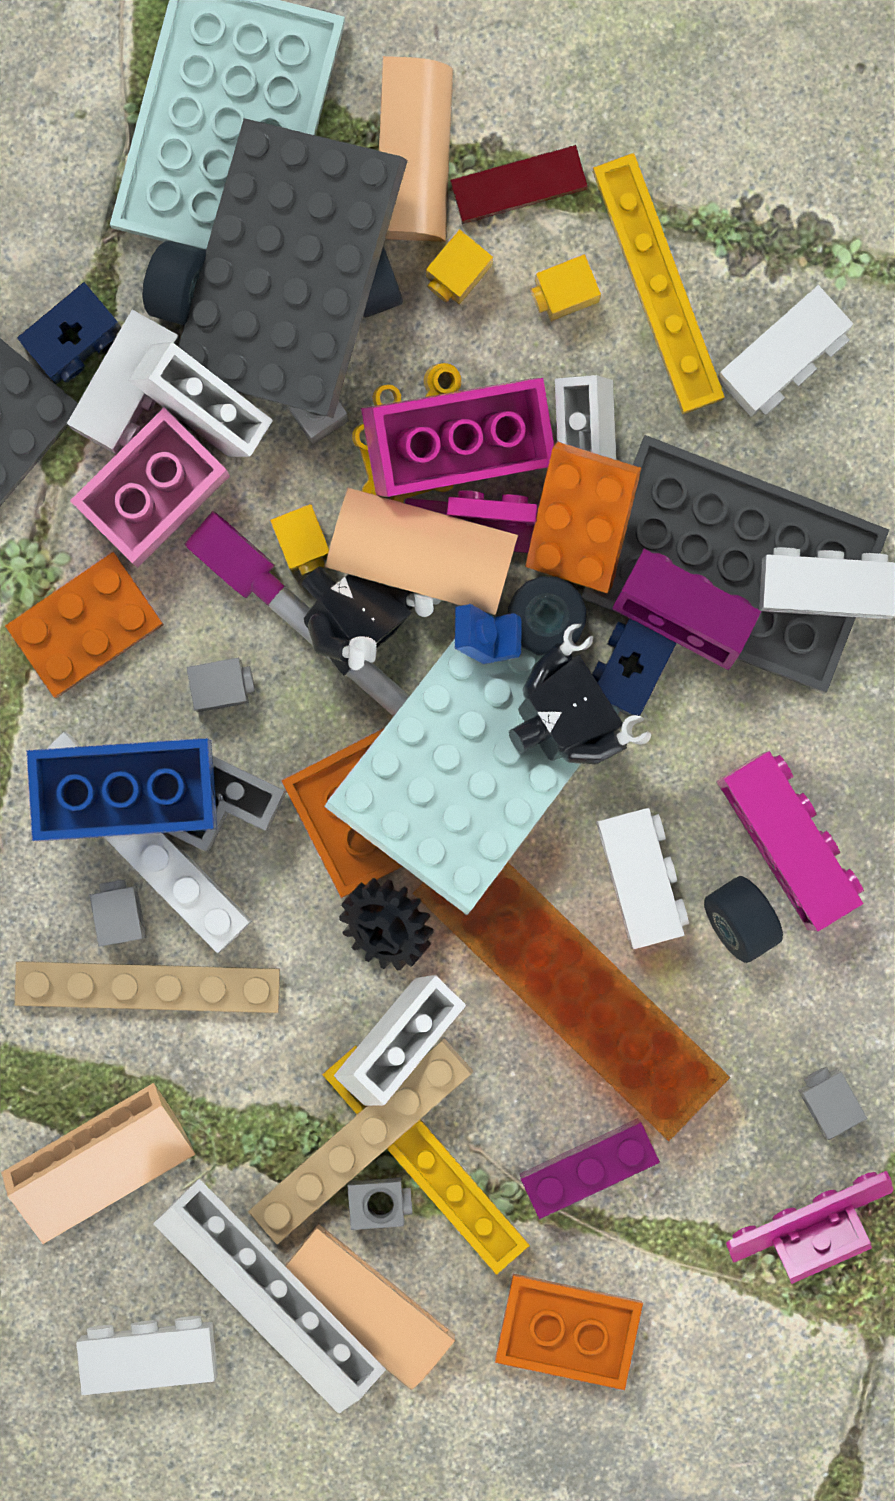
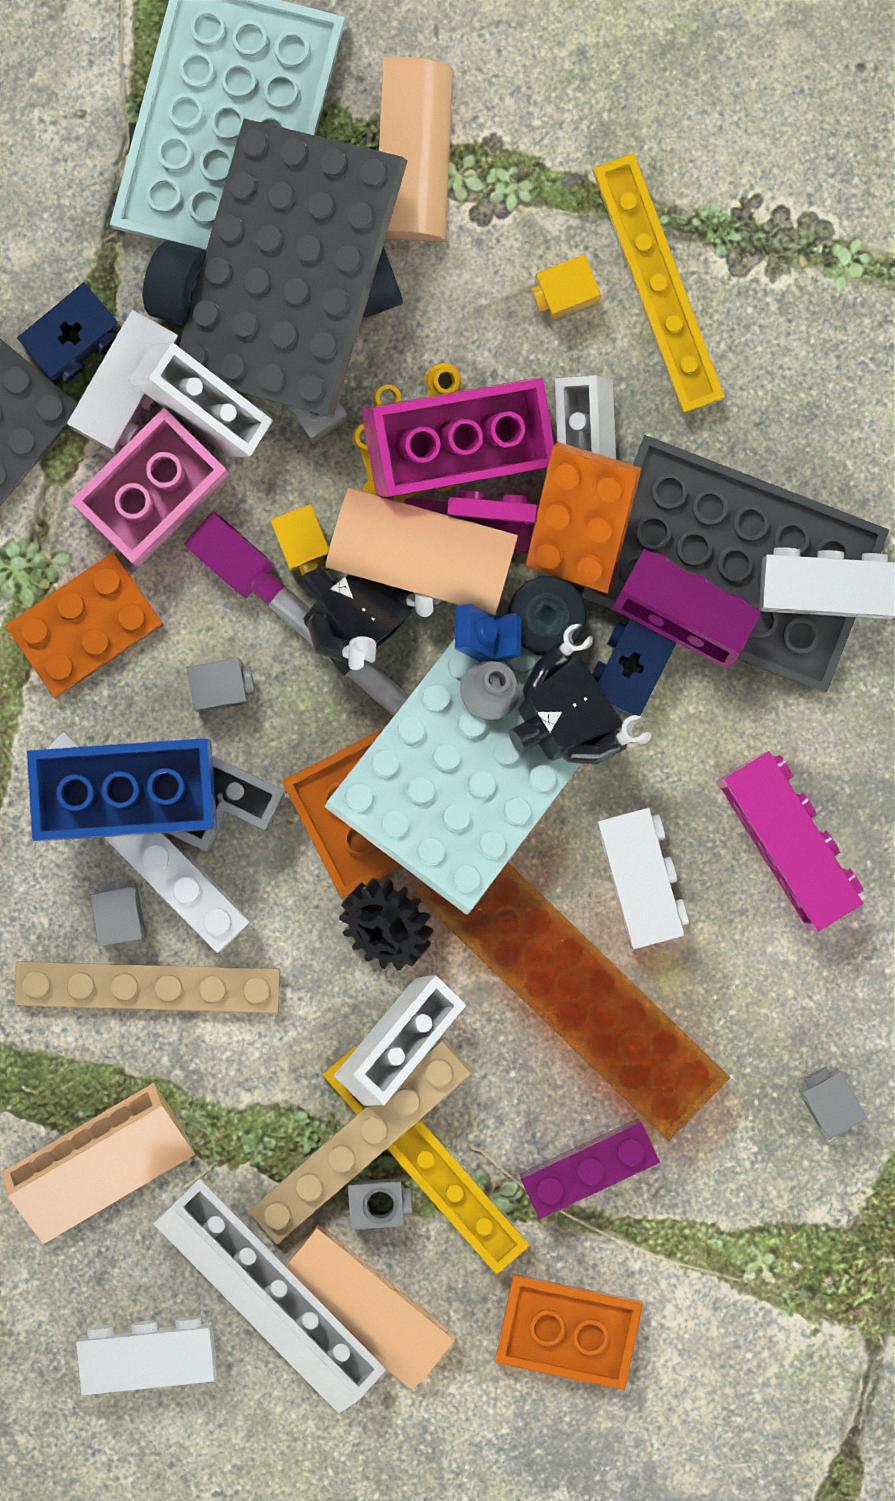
yellow brick [426,229,493,305] -> none
dark red tile [450,145,588,224] -> none
black wheel [704,876,783,963] -> none
white brick [718,285,853,417] -> none
dark pink bracket [726,1171,893,1284] -> none
none -> light grey cone [460,661,520,720]

